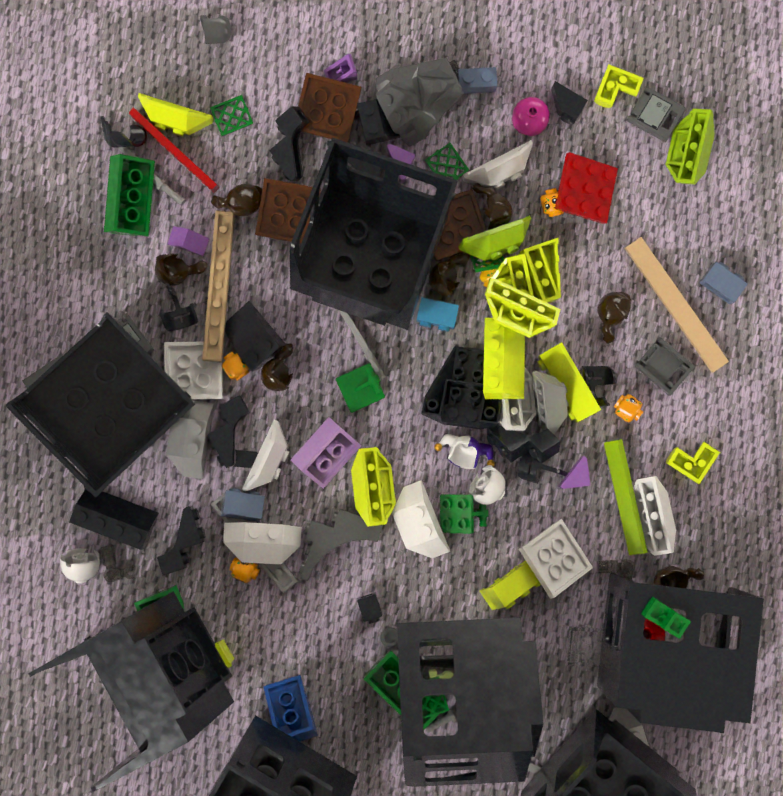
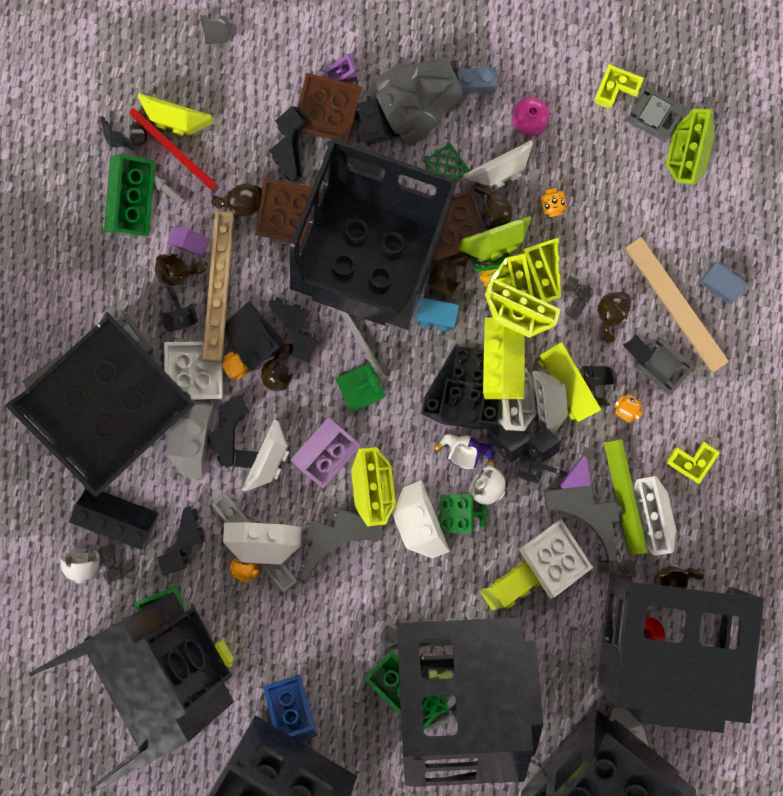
green window [210,95,253,136] -> none
sand blue brick [221,488,265,522] -> none
black brick [357,592,383,624] -> none
medium lavender slope [387,144,415,184] -> none
black slope [551,81,588,124] -> none
red plate [555,152,618,224] -> none
green slope [641,596,691,639] -> none
none -> black arch [269,297,318,363]
none -> dark grey arch [543,485,622,561]
none -> clear smoke bar [563,276,593,321]
none -> black piece [623,334,652,363]

